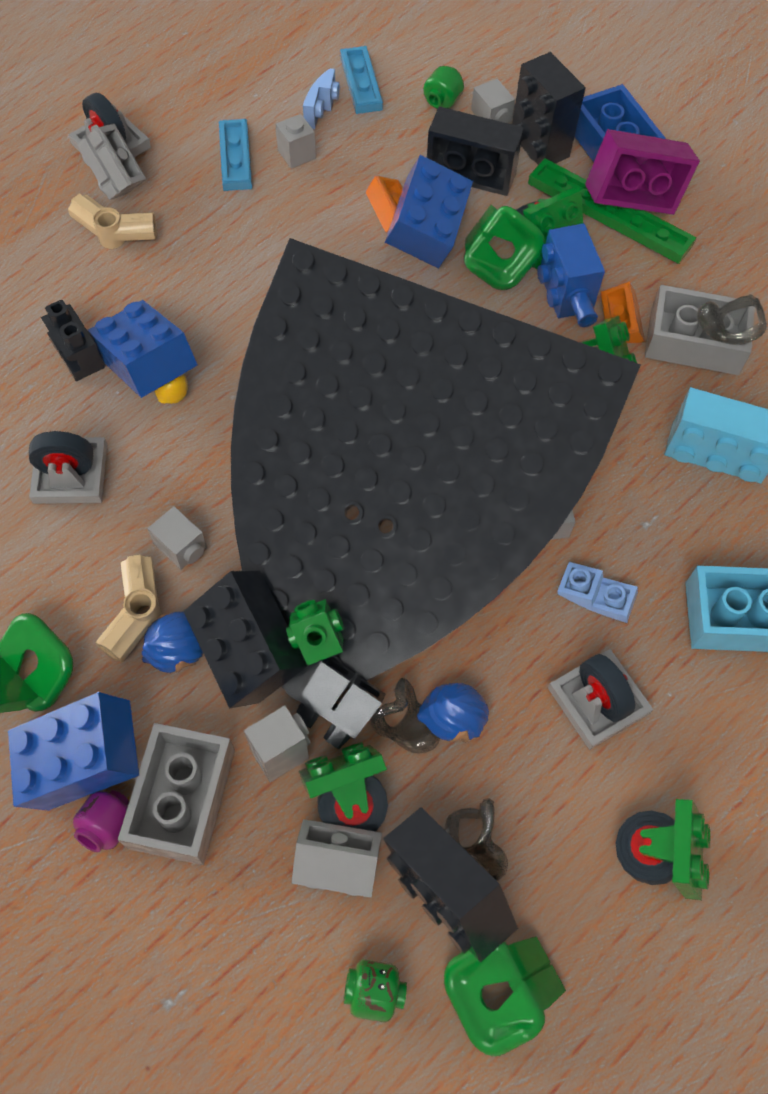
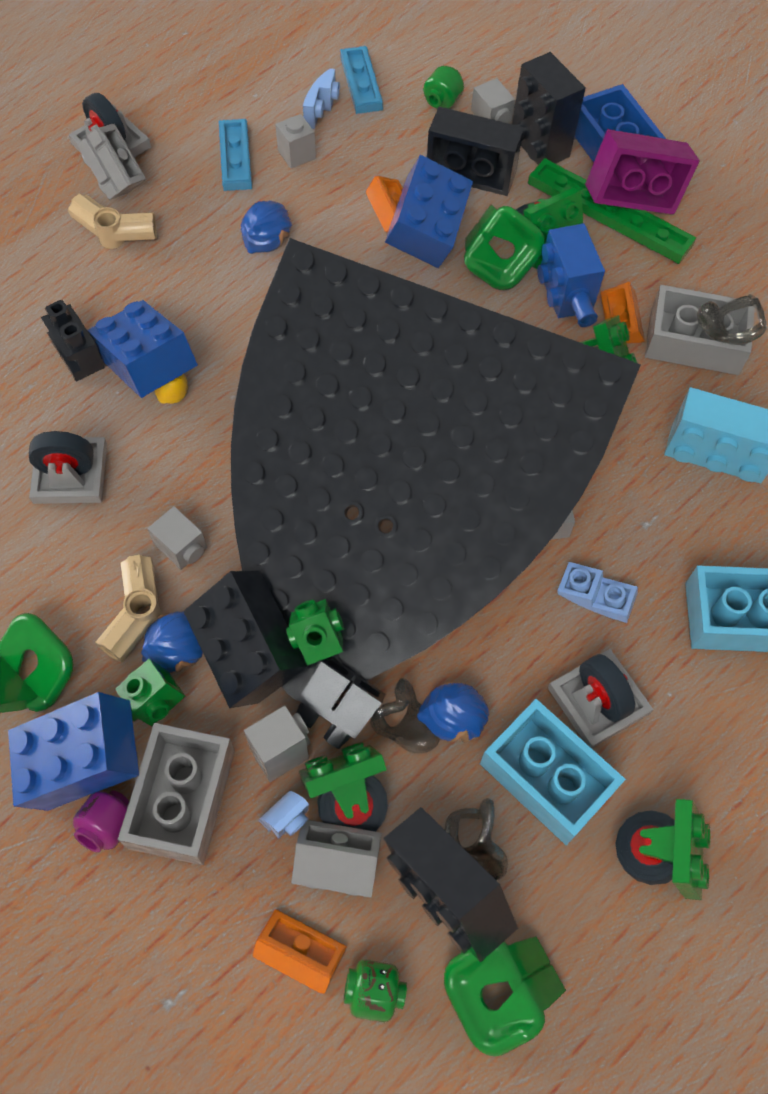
none -> green brick [115,658,186,727]
none -> blue hair [241,200,292,254]
none -> orange slope [252,909,347,994]
none -> light blue slope [259,791,309,838]
none -> medium azure brick [480,699,626,846]

